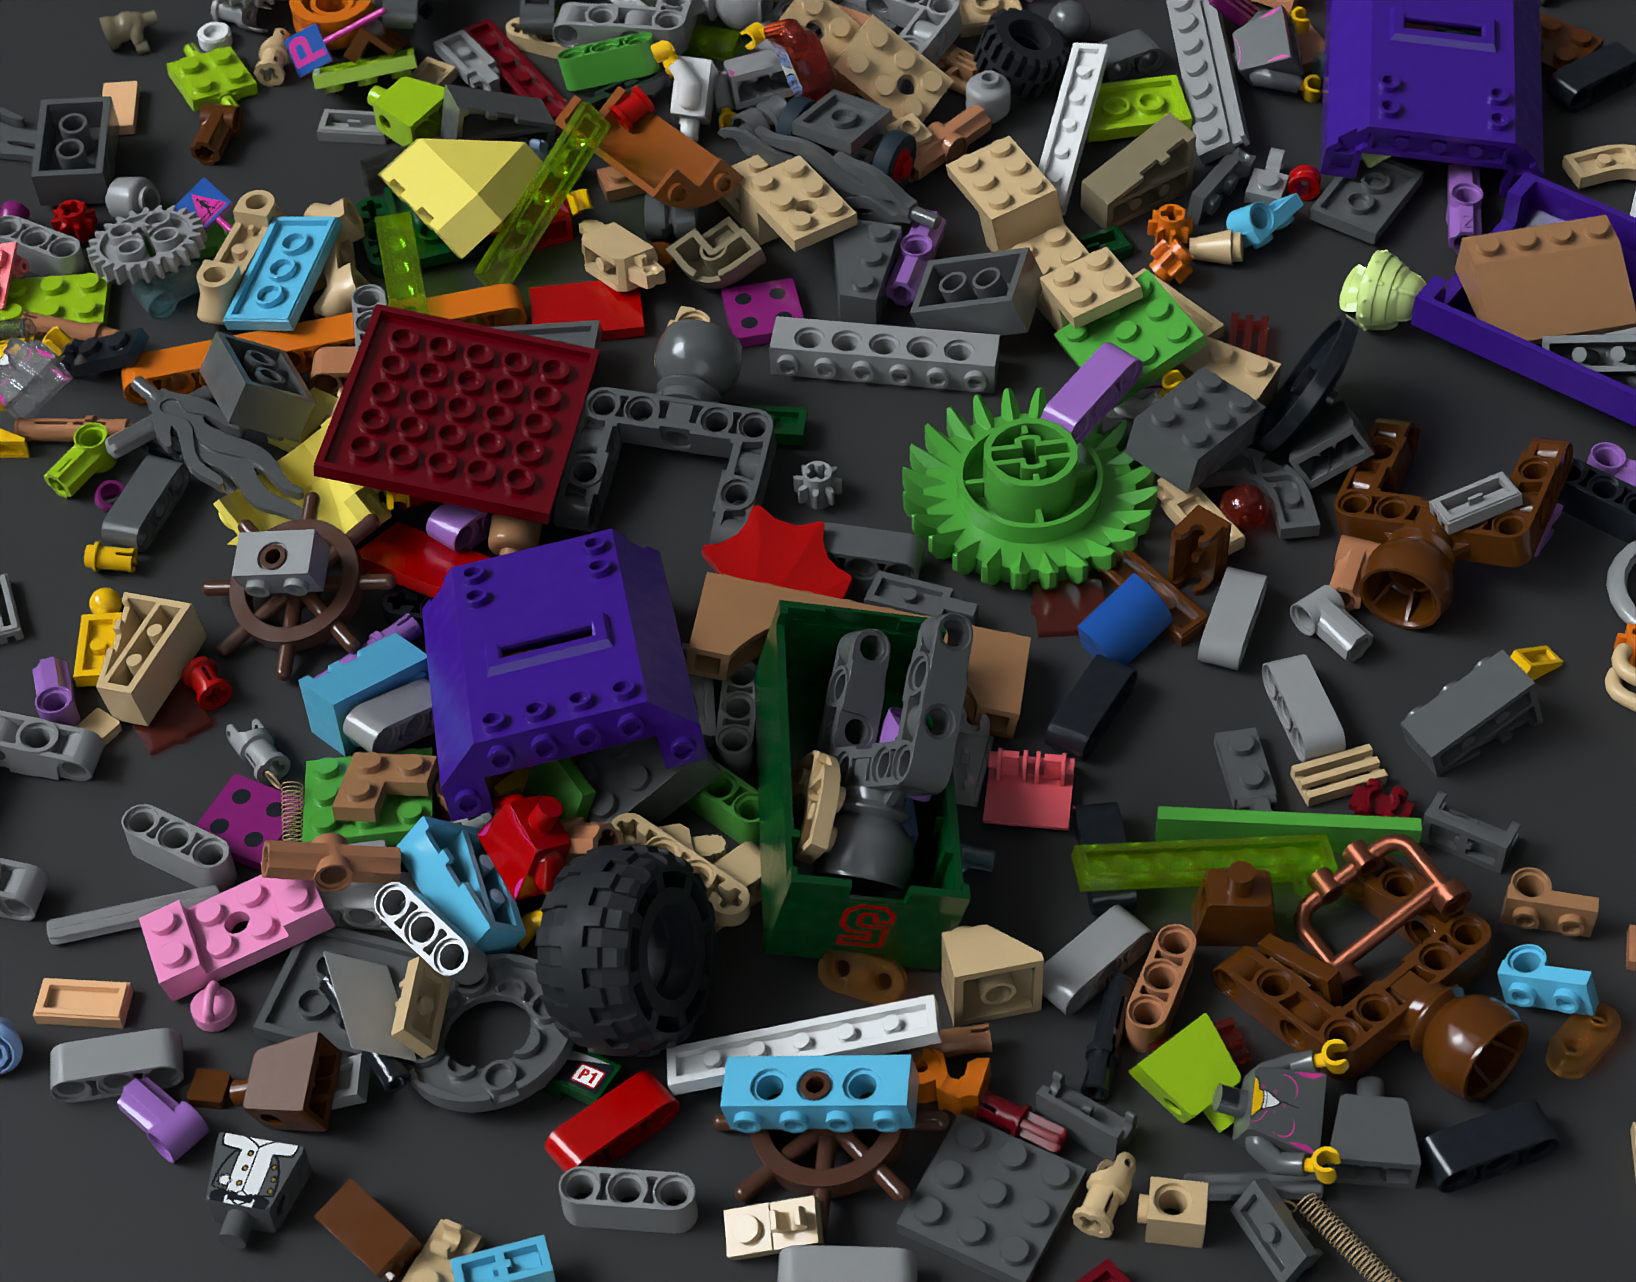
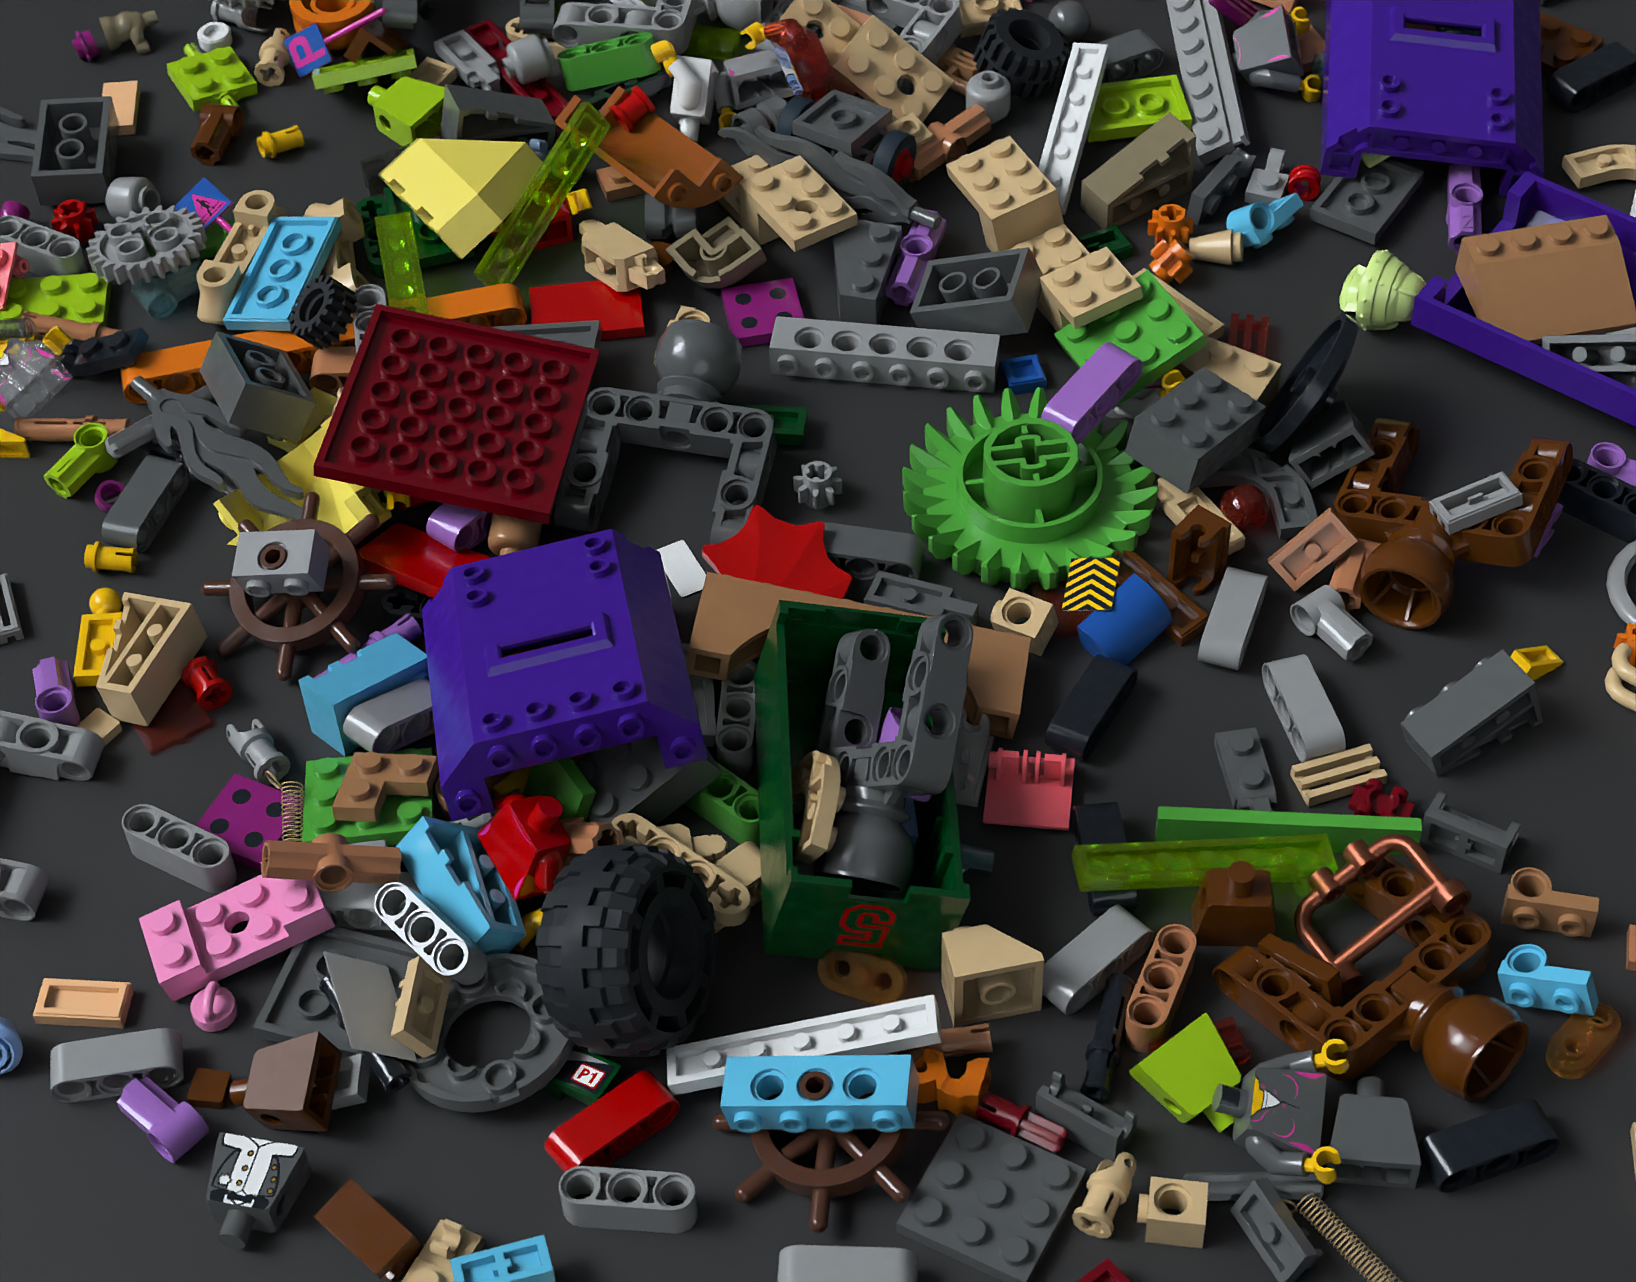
light grey axle [46,885,220,945] -> none
light grey tile [317,109,387,145] -> none
plate [724,1195,824,1261] -> none
none -> magenta plate [71,30,100,62]
none -> yellow pin [257,125,304,159]
none -> black tyre [289,275,357,349]
none -> light grey head [502,34,556,85]
none -> white sticker [657,540,706,597]
none -> tan brick [990,588,1059,656]
none -> blue tile [1001,354,1047,395]
none -> sticker [1062,557,1121,611]
none -> nougat plate [1268,507,1358,592]

